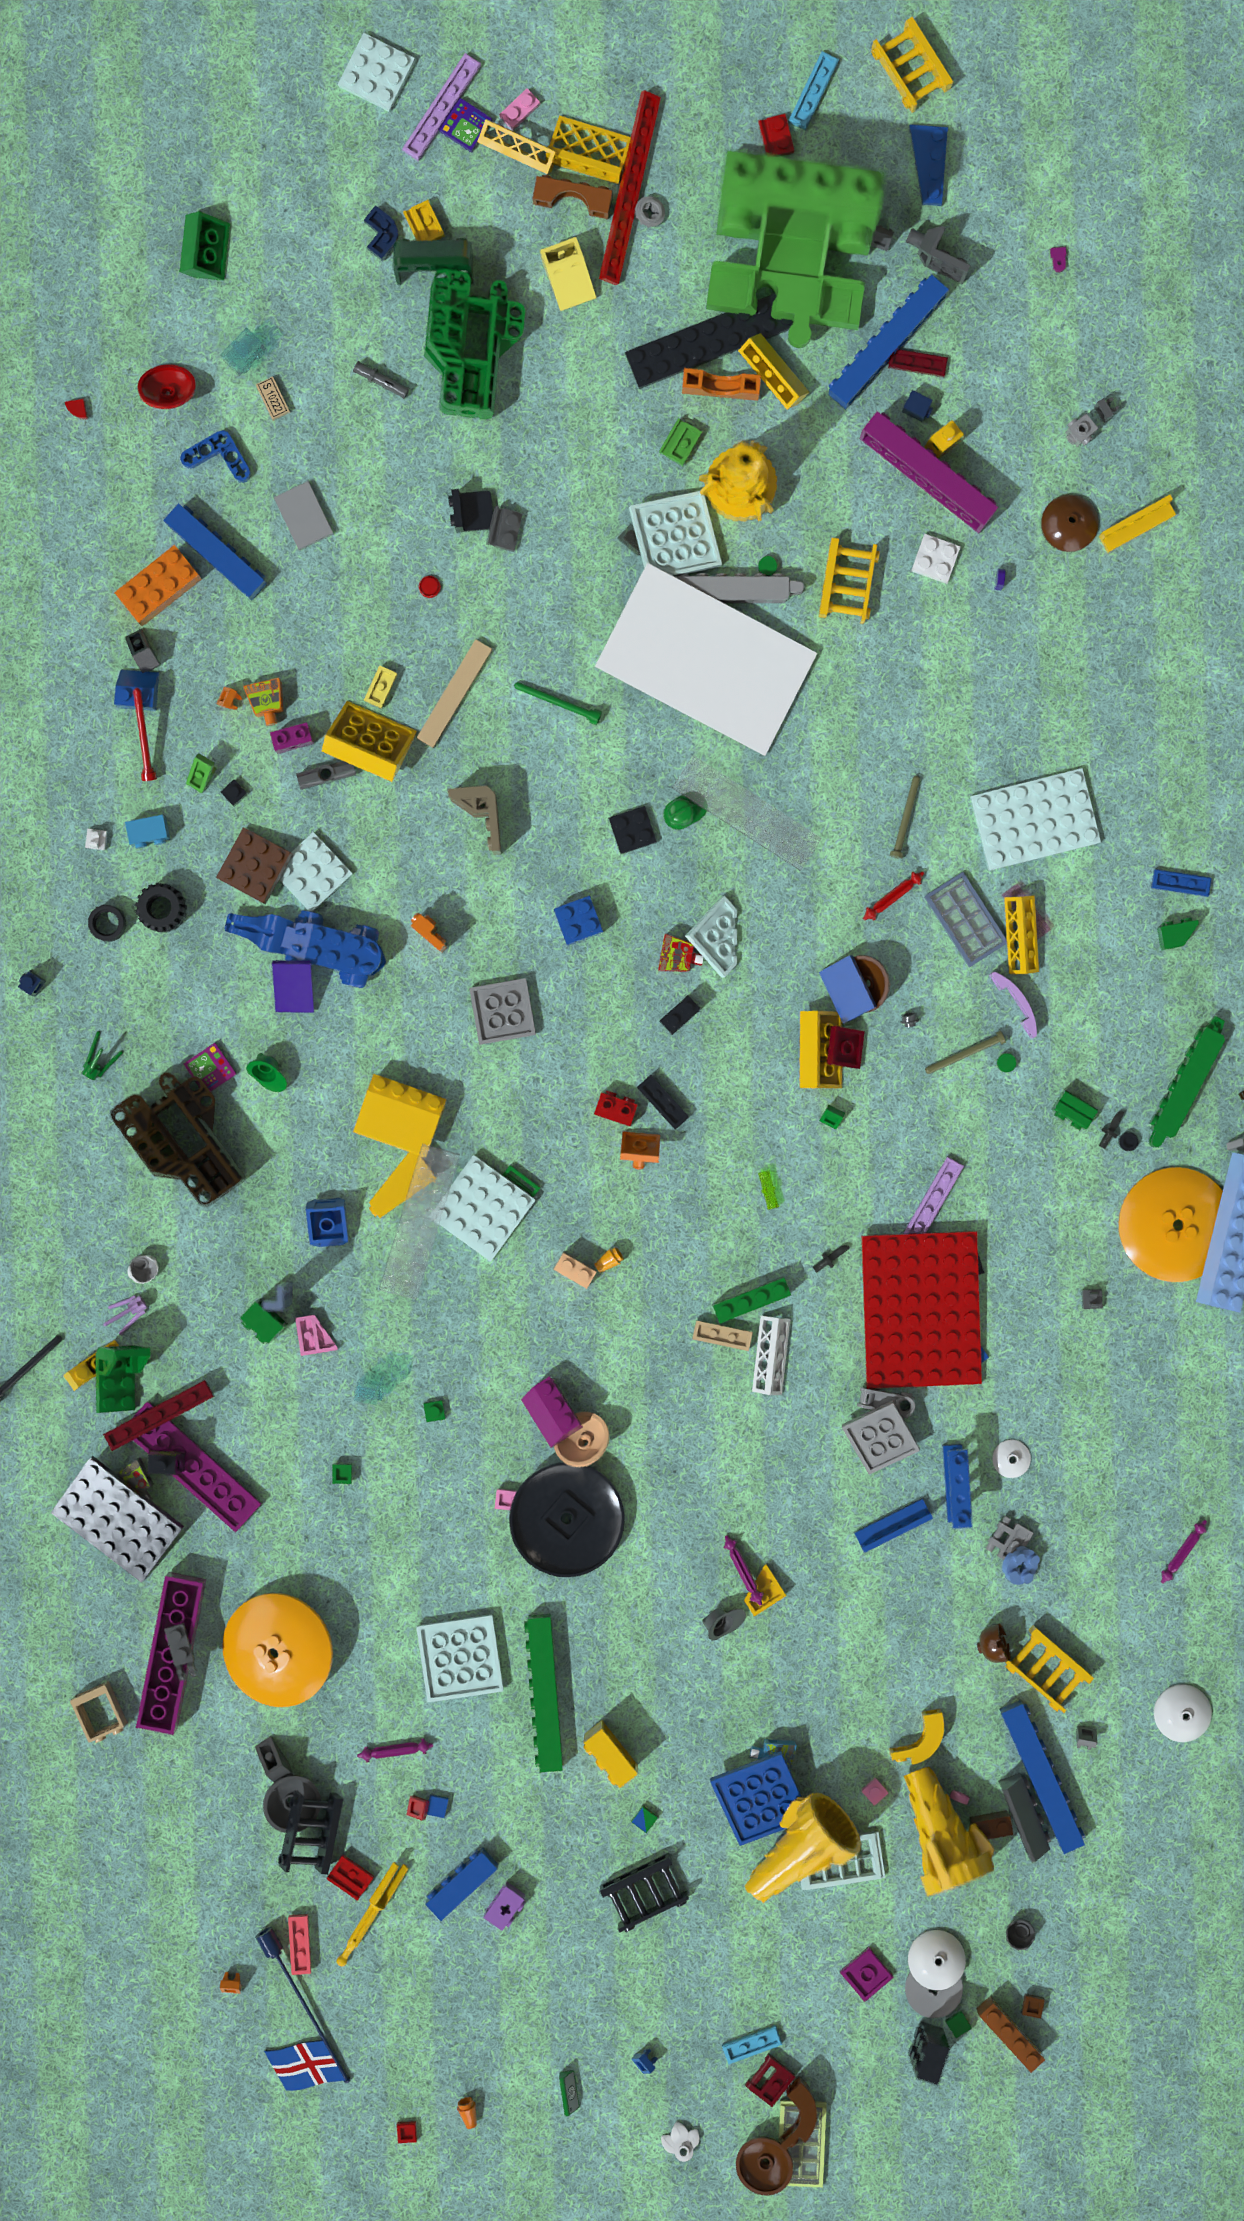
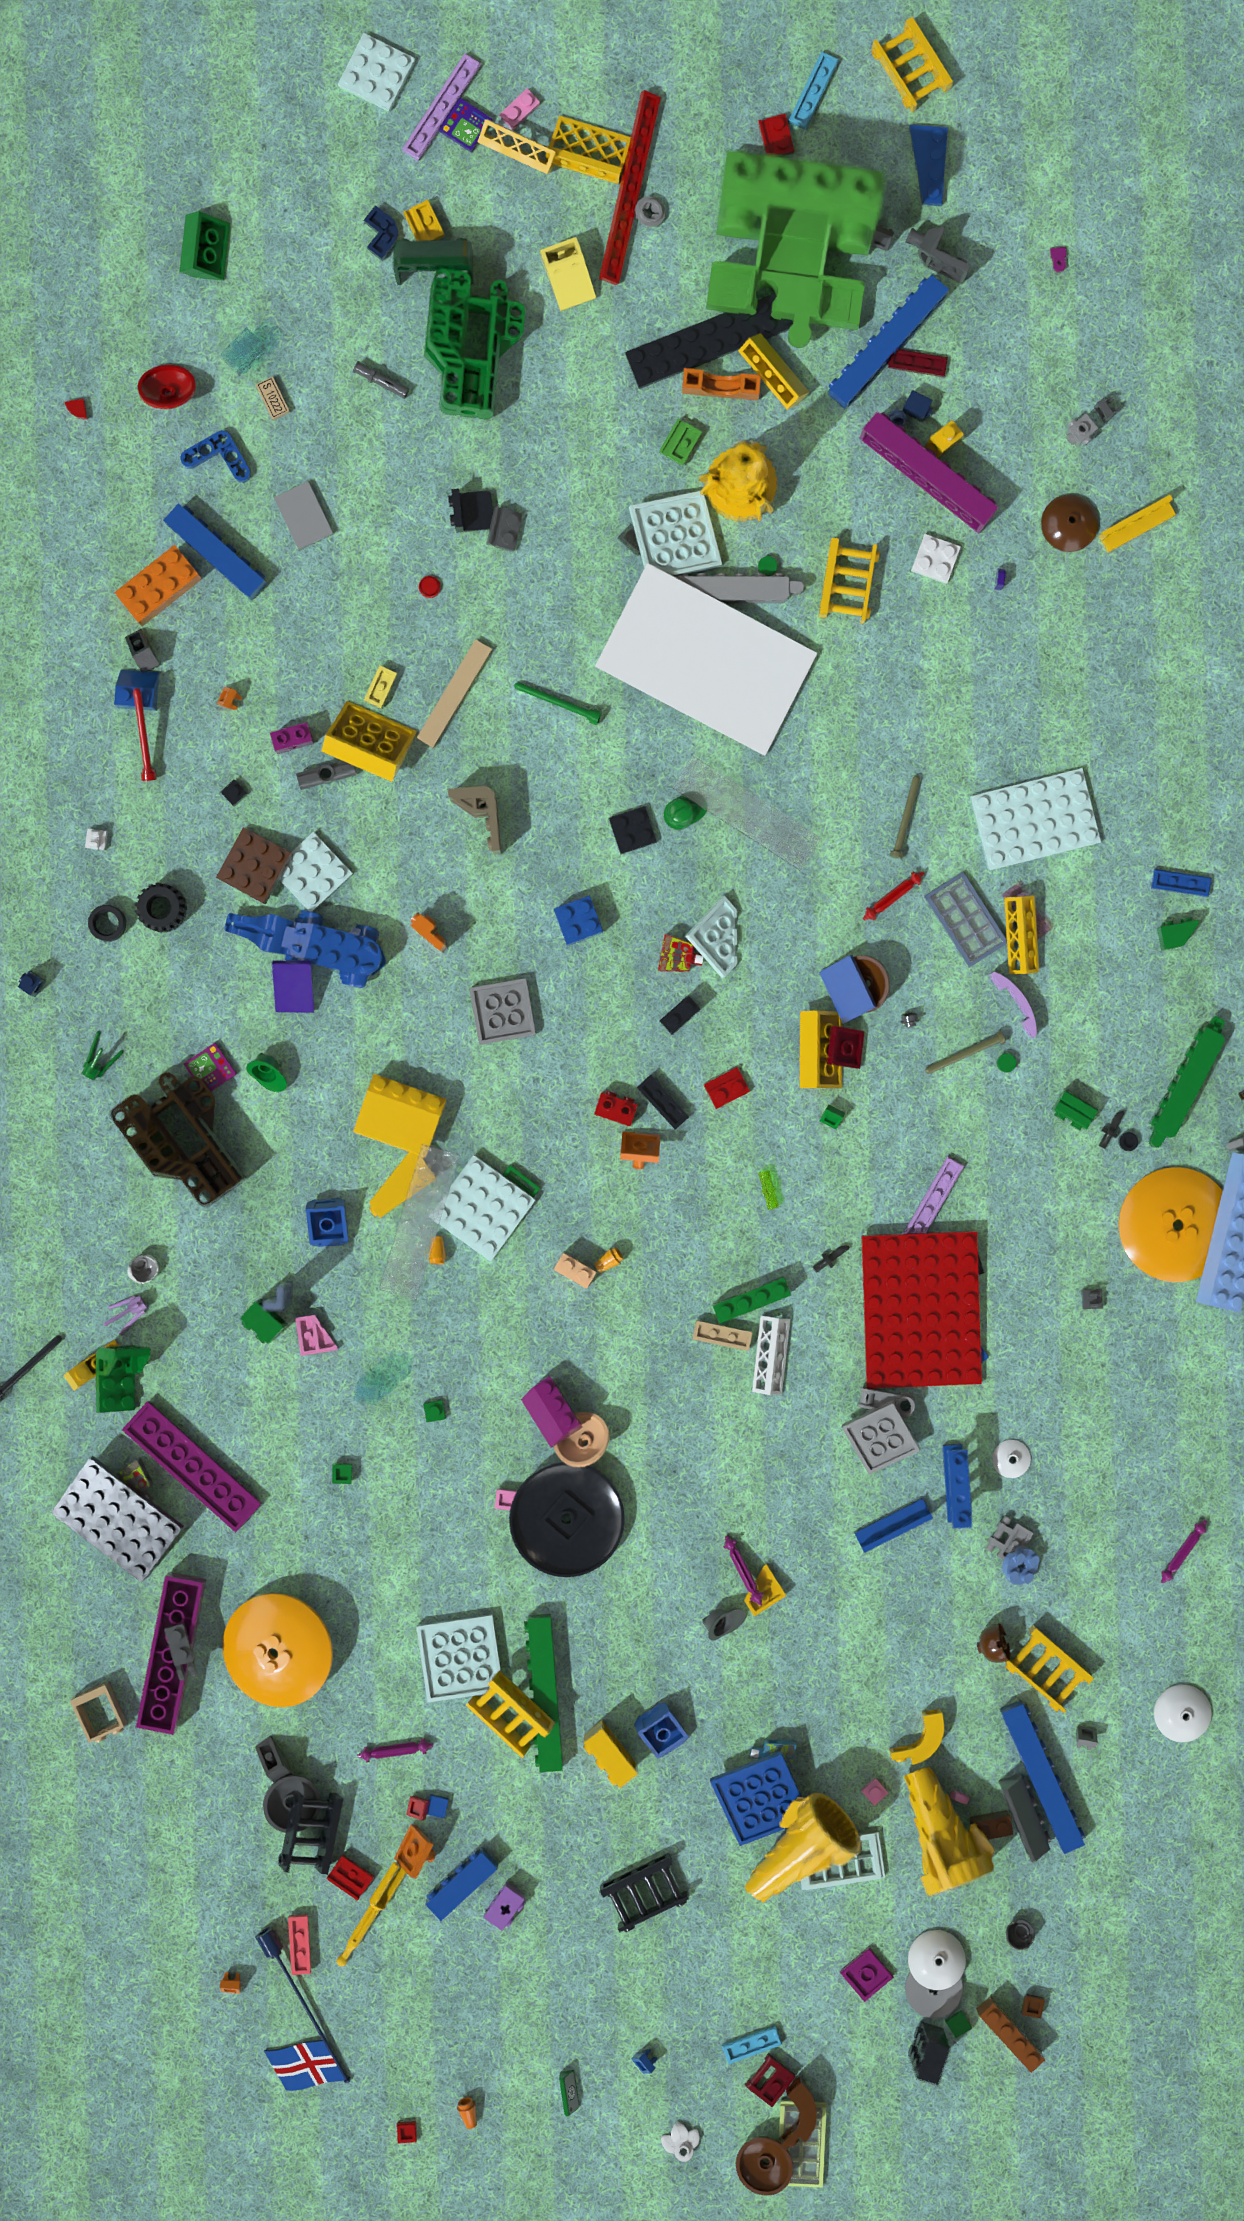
dark red tile [103,1380,215,1451] -> none
dark azure brick [125,815,170,849] -> none
black torso [147,1450,186,1475] -> none
bright green slope [186,753,217,793] -> none
torso [243,678,283,726] -> none
dark orange arch [532,175,612,219] -> none
tile [631,1805,658,1833] -> none
none -> orange tile [394,1824,436,1879]
none -> light orange cone [428,1236,447,1265]
none -> yellow fence [466,1670,555,1758]
none -> blue slope [634,1703,689,1759]
none -> red plate [704,1067,750,1109]
none -> medium blue plate [888,409,906,427]

